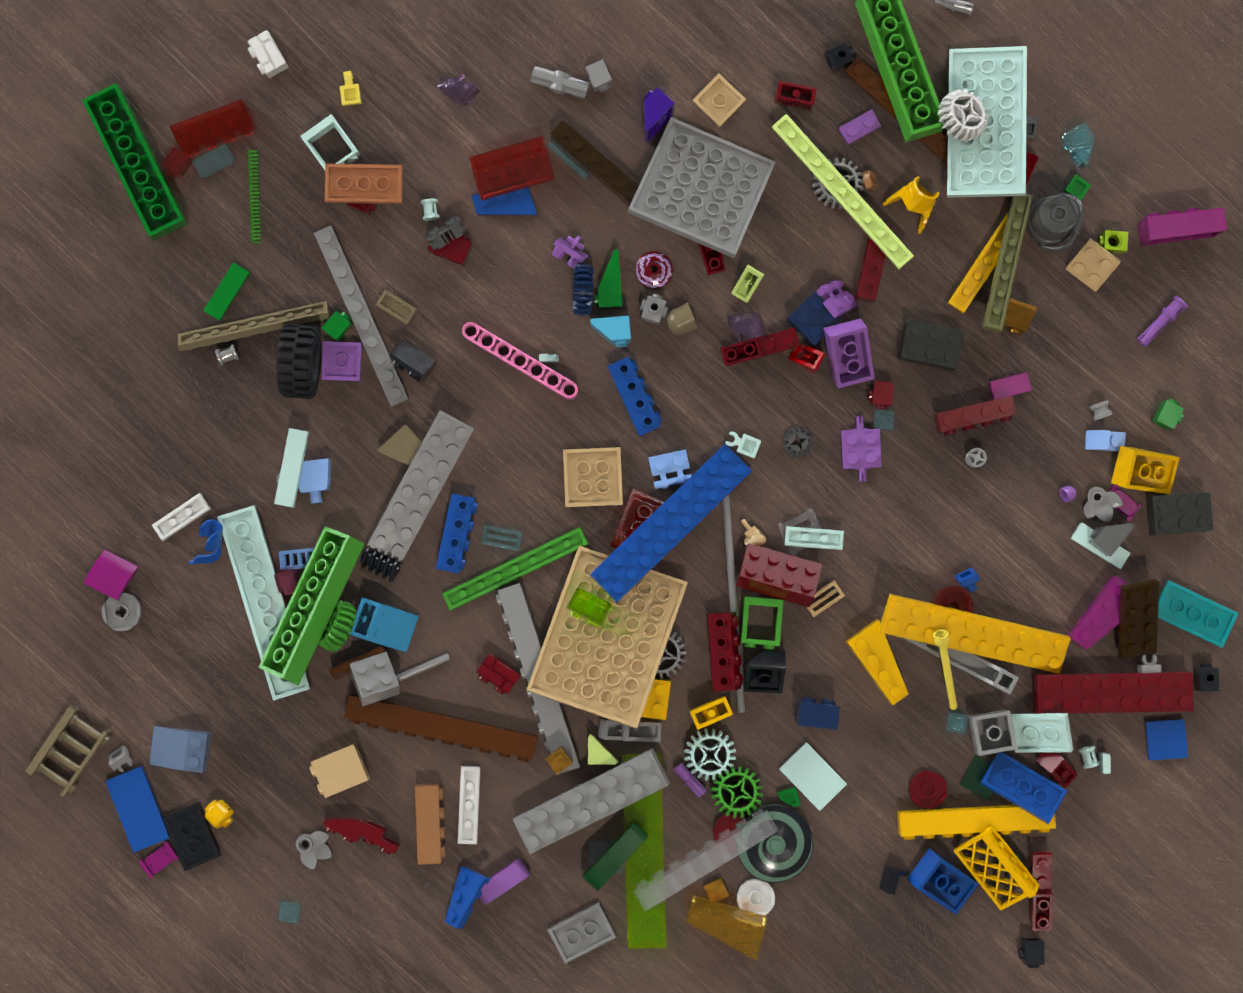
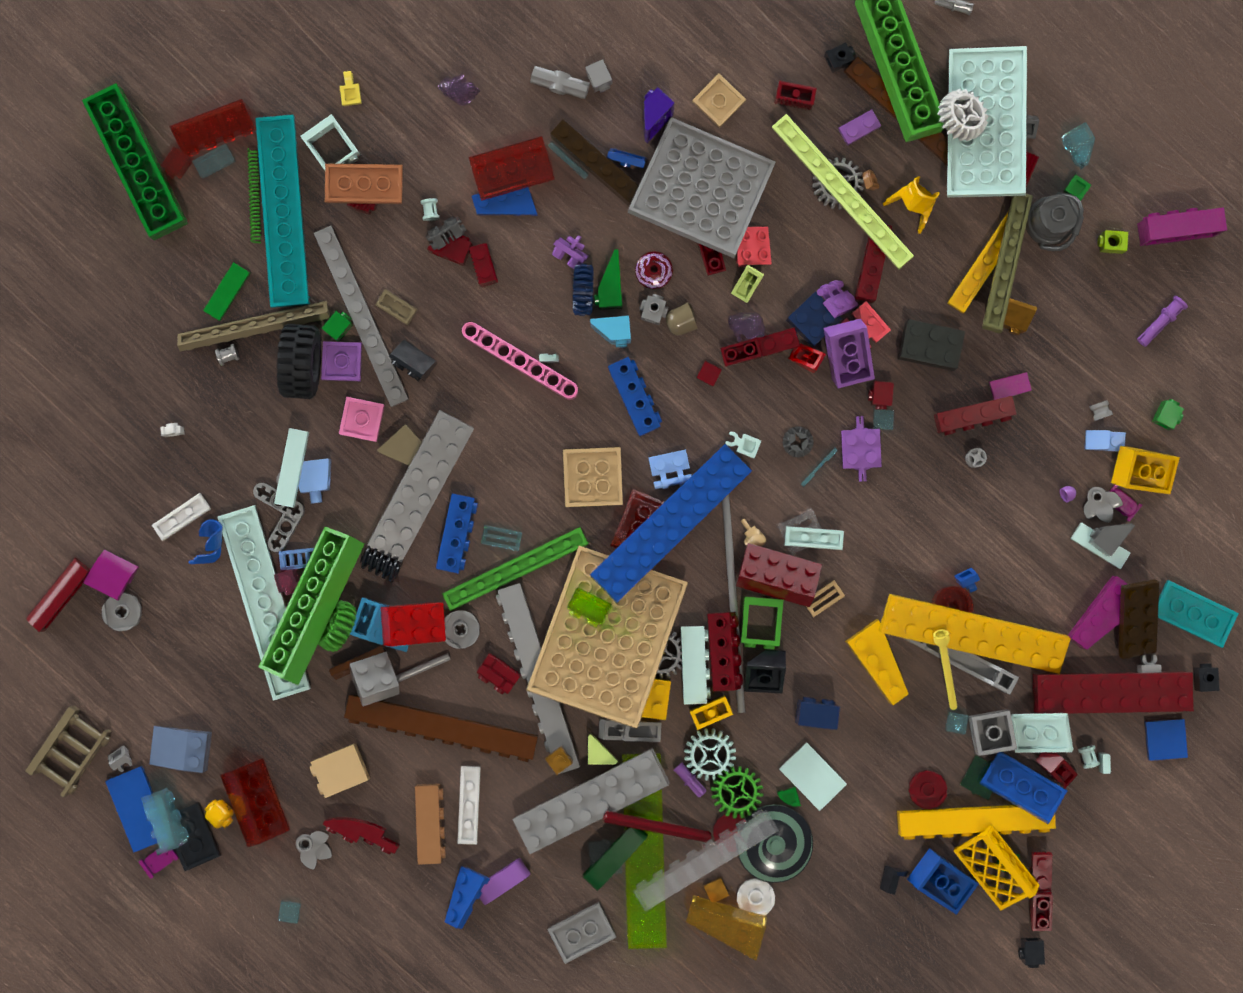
white brick [247,30,288,78] -> none
tan plate [1066,238,1121,292] -> none
pearl dark grey brick [1146,492,1213,535] -> none
none -> dark red brick [26,557,91,632]
none -> clear light blue wedge [141,788,188,855]
none -> white plate [160,423,185,437]
none -> clear red slope [220,758,290,847]
none -> light grey beam [253,483,305,552]
none -> teal plate [256,115,310,308]
none -> bright pink plate [339,397,385,442]
none -> red brick [381,602,446,647]
none -> light grey plate [444,611,480,649]
none -> dark red brick [468,243,498,287]
none -> dark red axle [603,811,712,843]
none -> blue plate [607,148,647,168]
none -> light aqua brick [681,626,710,704]
none -> dark red tile [696,361,722,387]
none -> coral hinge [736,227,772,267]
none -> clear light blue piece [800,447,838,487]
none -> coral plate [841,301,891,348]

